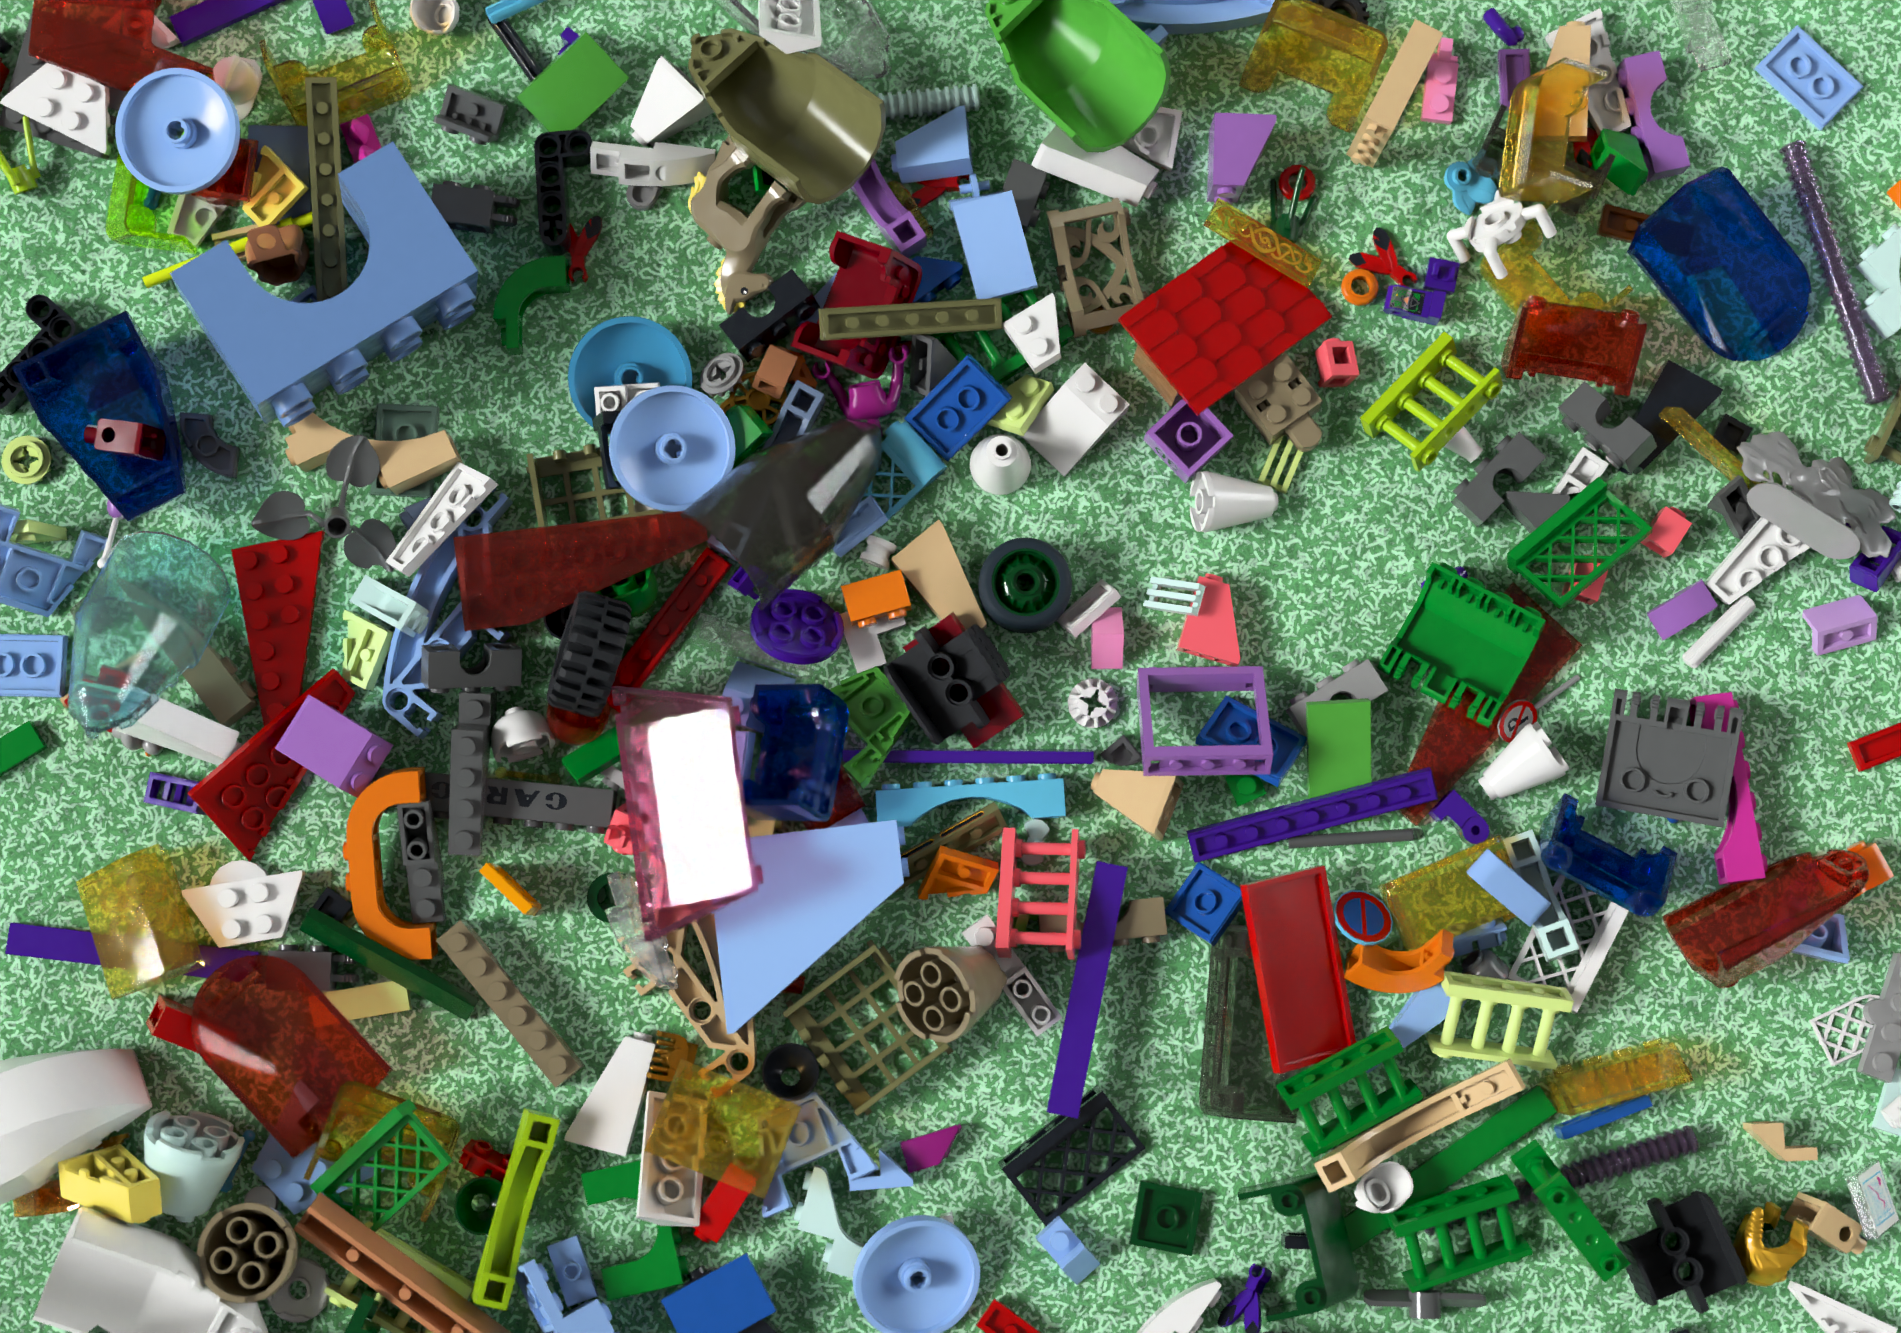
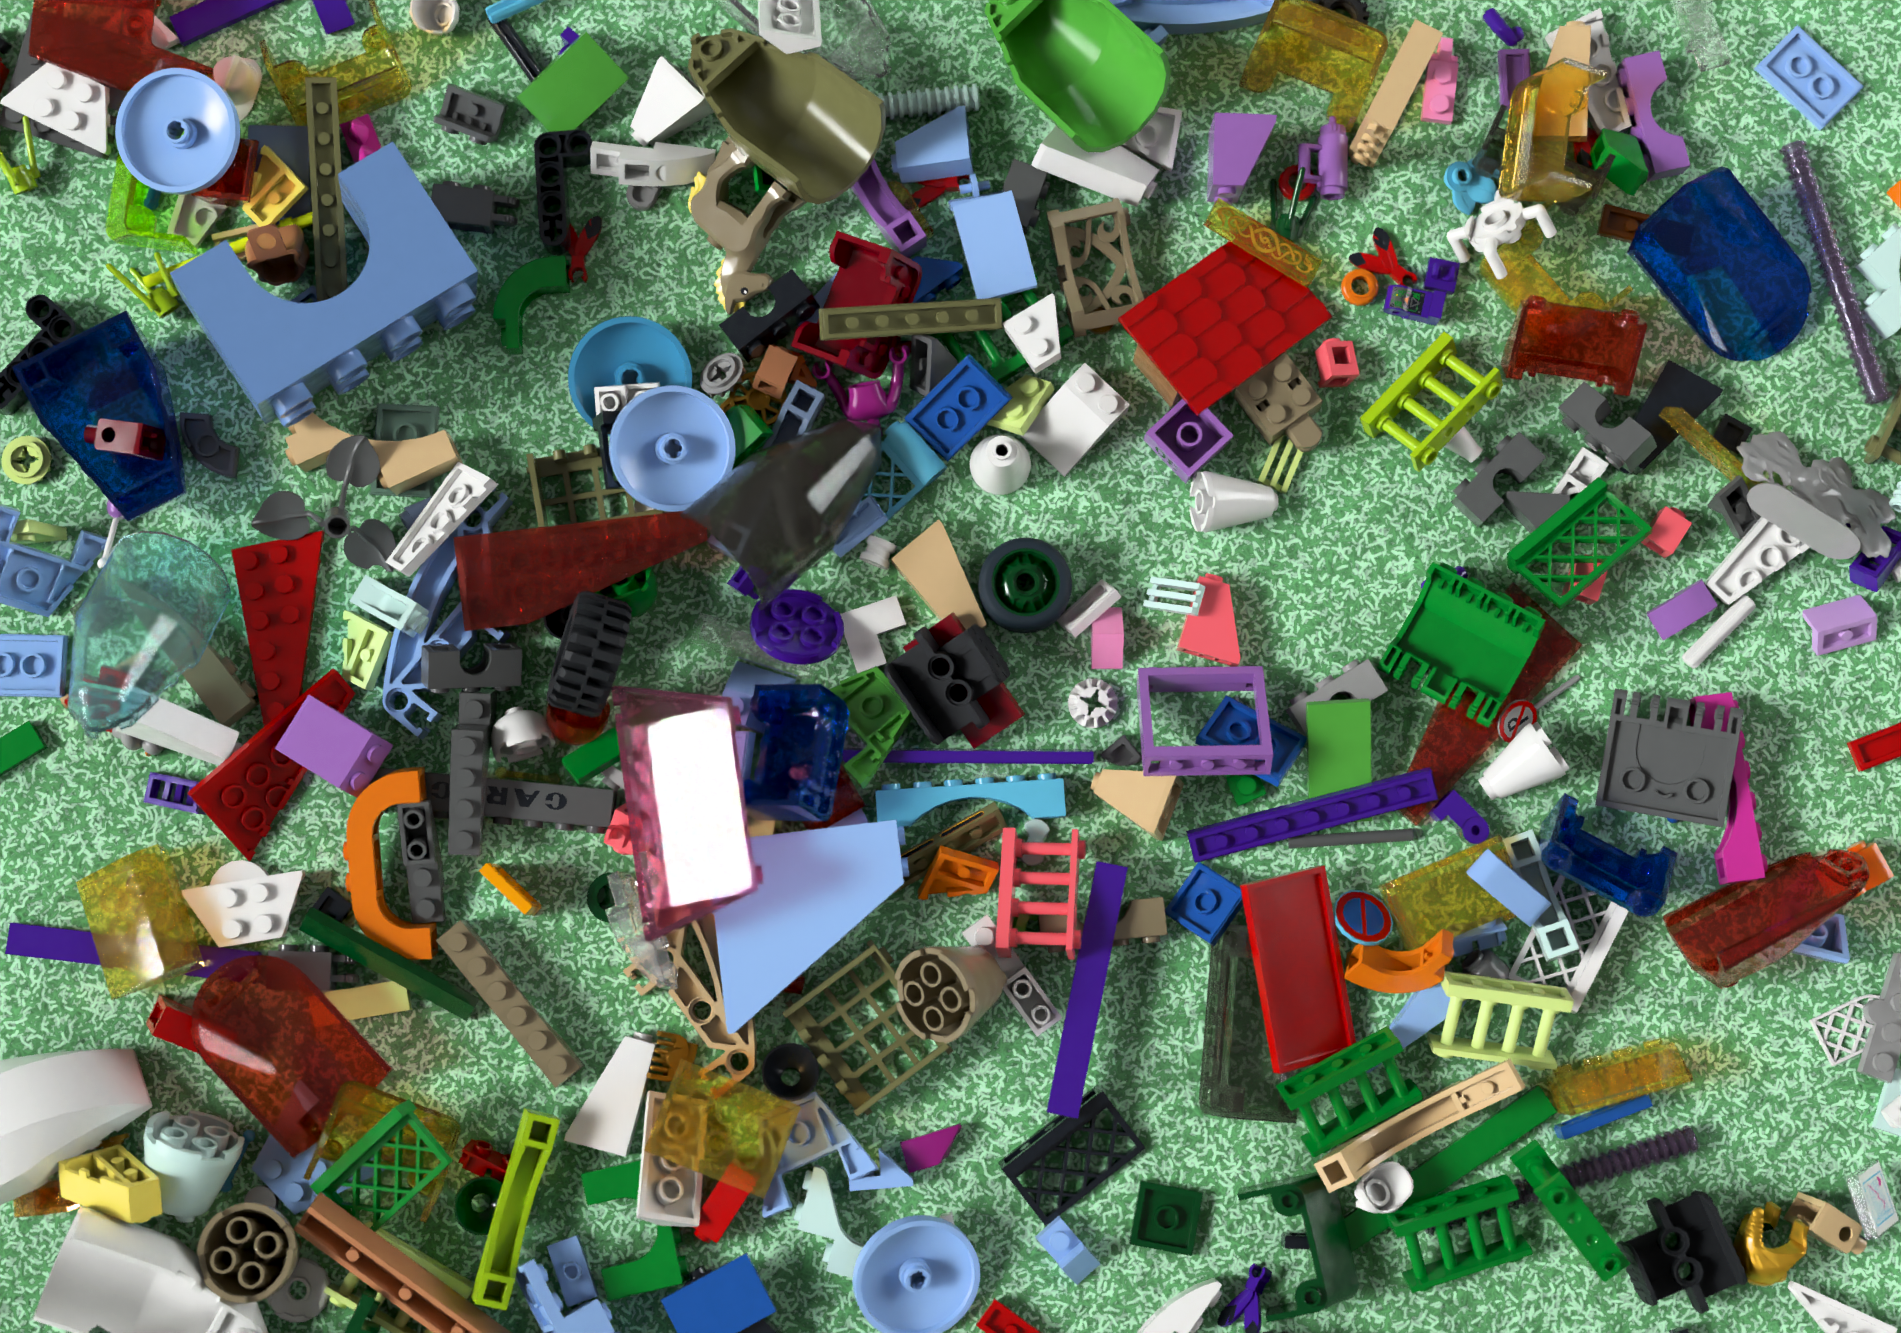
red tile [606,547,732,714] -> none
orange brick [841,569,912,629] -> none
dark grey piece [1364,1289,1487,1319] -> none
tan slope [1743,1121,1818,1161] -> none
none -> lime plant [106,252,180,319]
none -> medium lavender piece [1298,116,1348,200]

